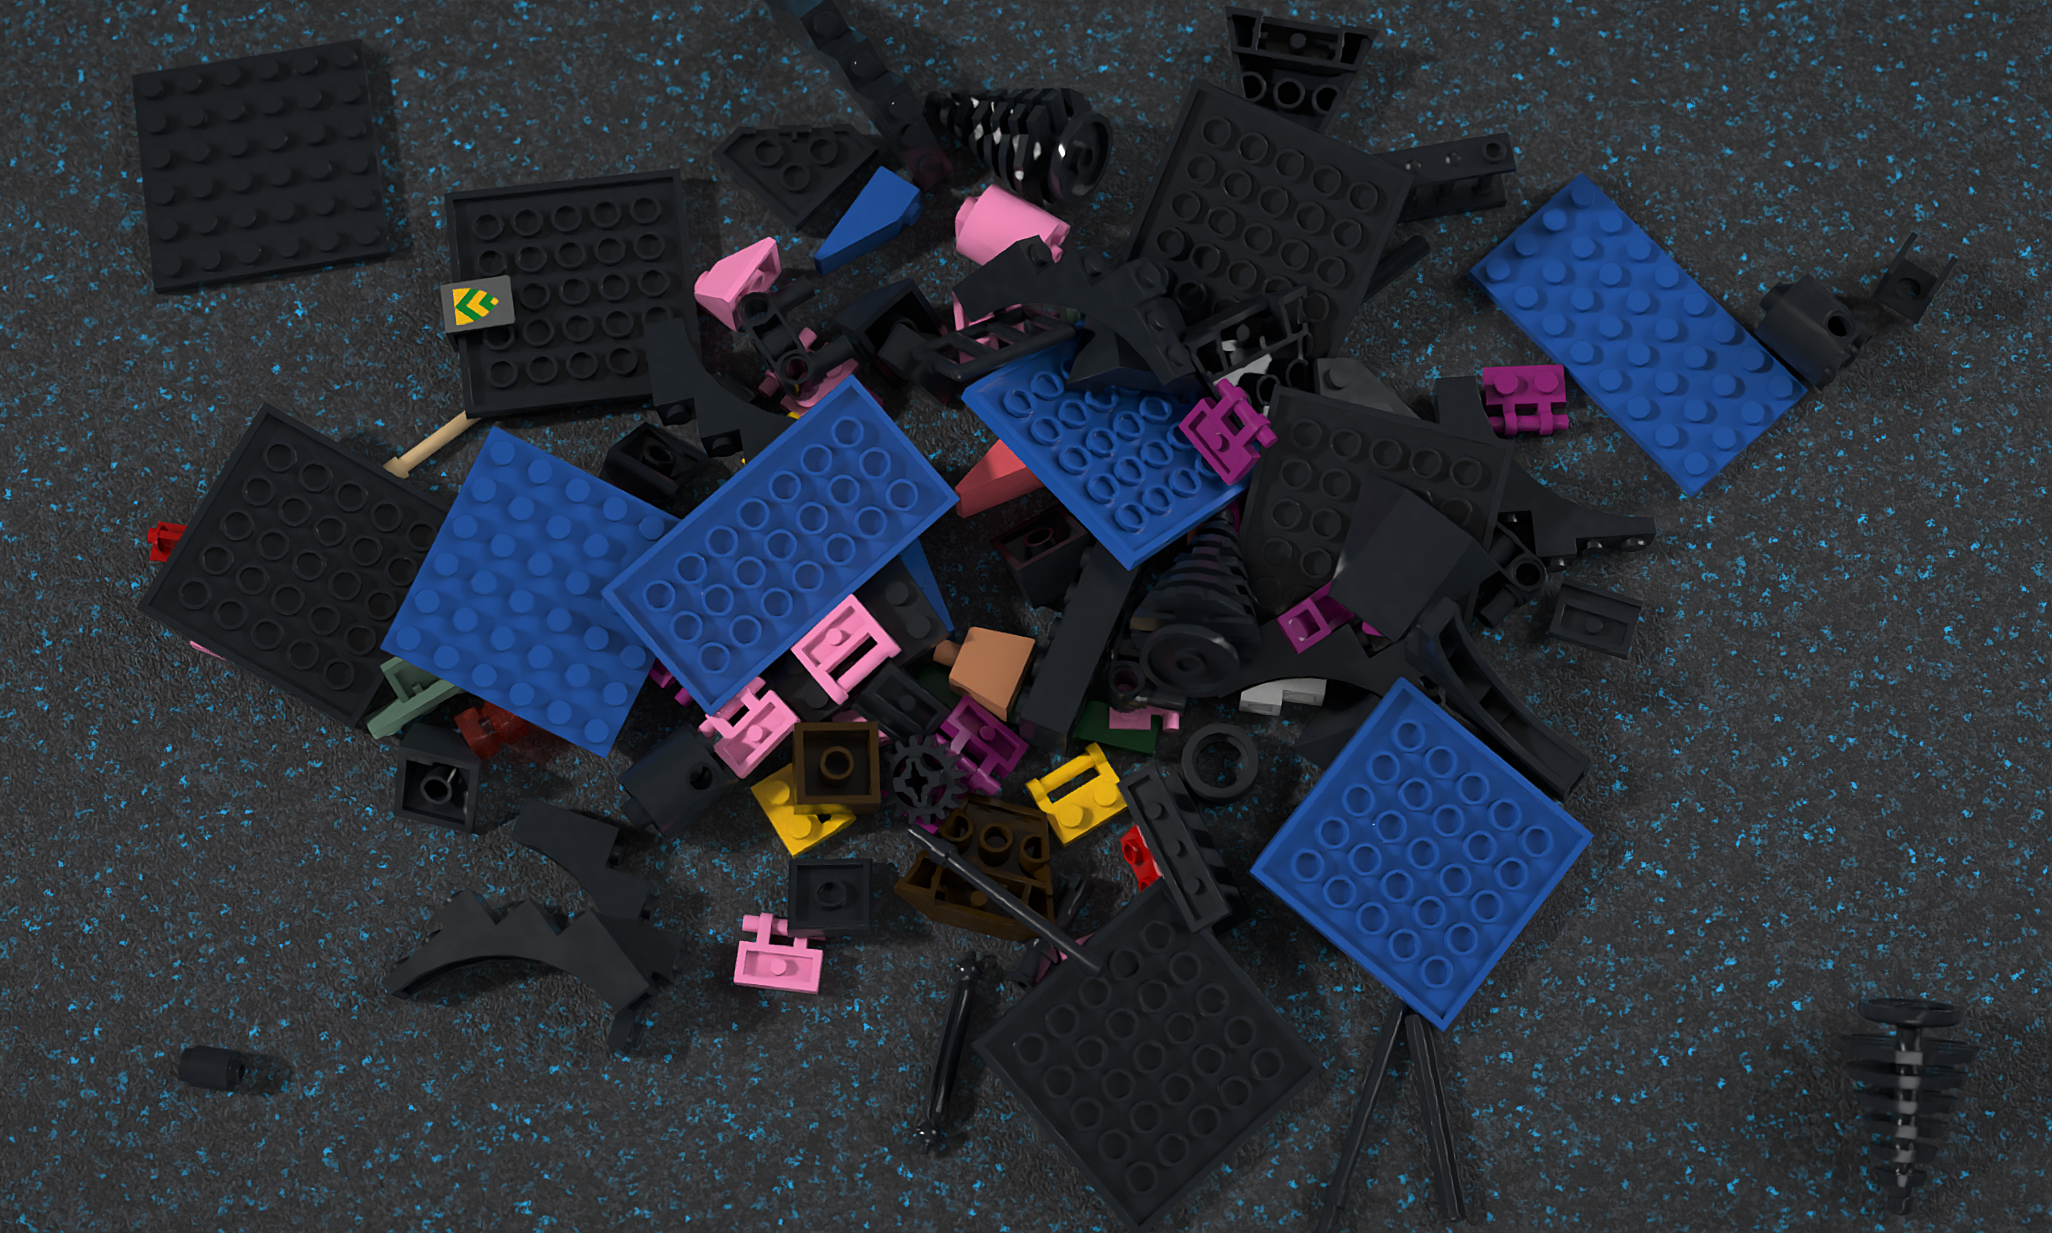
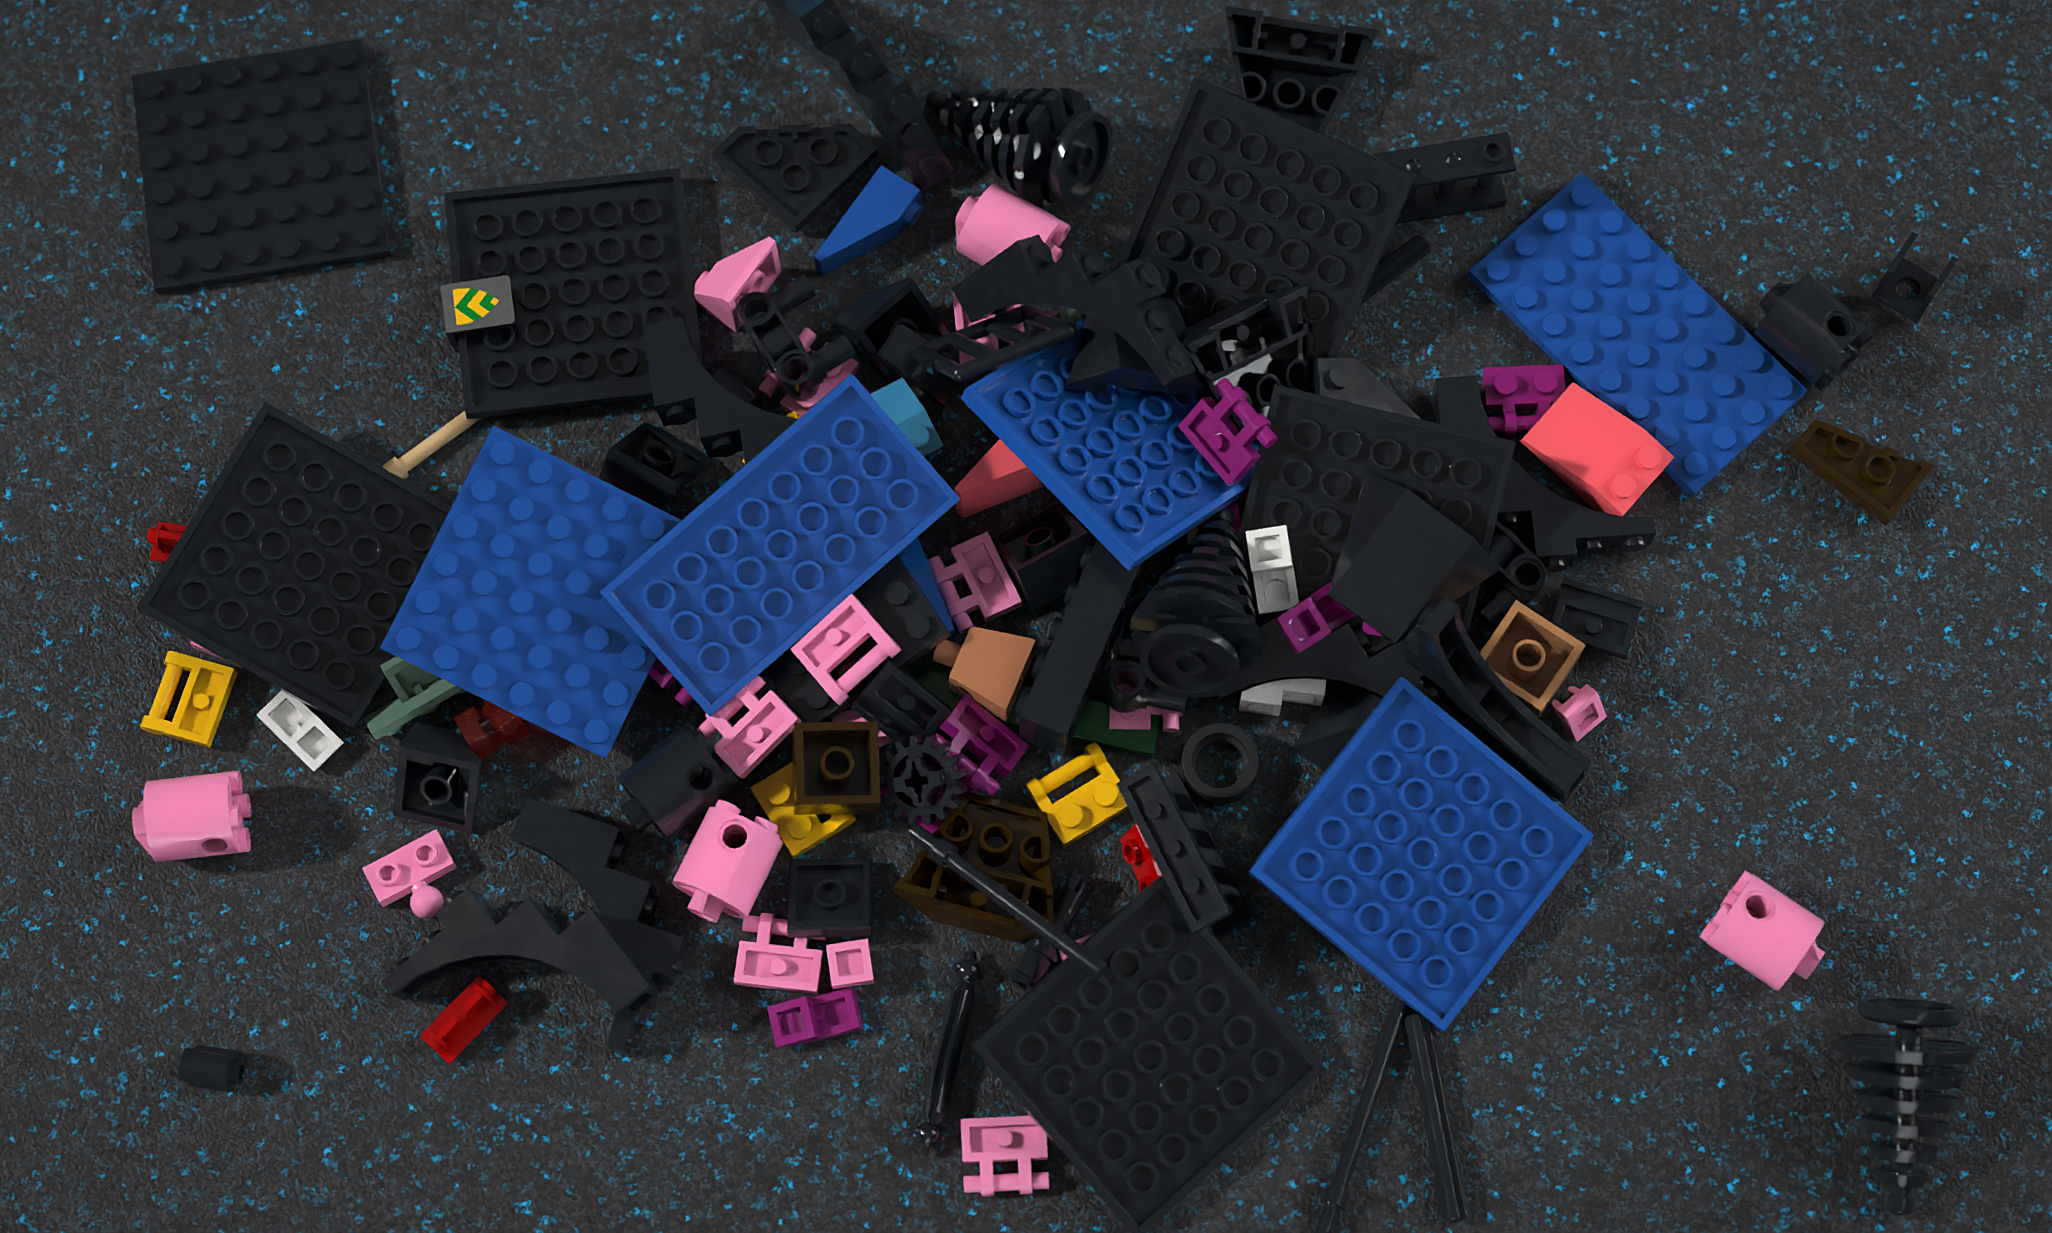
none -> bright pink cylinder [132,771,251,863]
none -> yellow plate [140,651,238,748]
none -> white slope [257,691,344,772]
none -> bright pink plate [362,829,457,919]
none -> red hinge [420,975,509,1065]
none -> bright pink cylinder [672,800,783,923]
none -> magenta slope [767,987,864,1048]
none -> bright pink tile [826,939,874,989]
none -> dark azure slope [870,378,944,457]
none -> bright pink plate [928,532,1022,634]
none -> bright pink plate [961,1116,1049,1197]
none -> white slope [1245,525,1299,616]
none -> medium nougat brick [1480,600,1586,718]
none -> coral slope [1520,383,1674,516]
none -> bright pink tile [1552,684,1607,742]
none -> bright pink cylinder [1699,870,1825,991]
none -> dark brown wing [1788,419,1935,526]

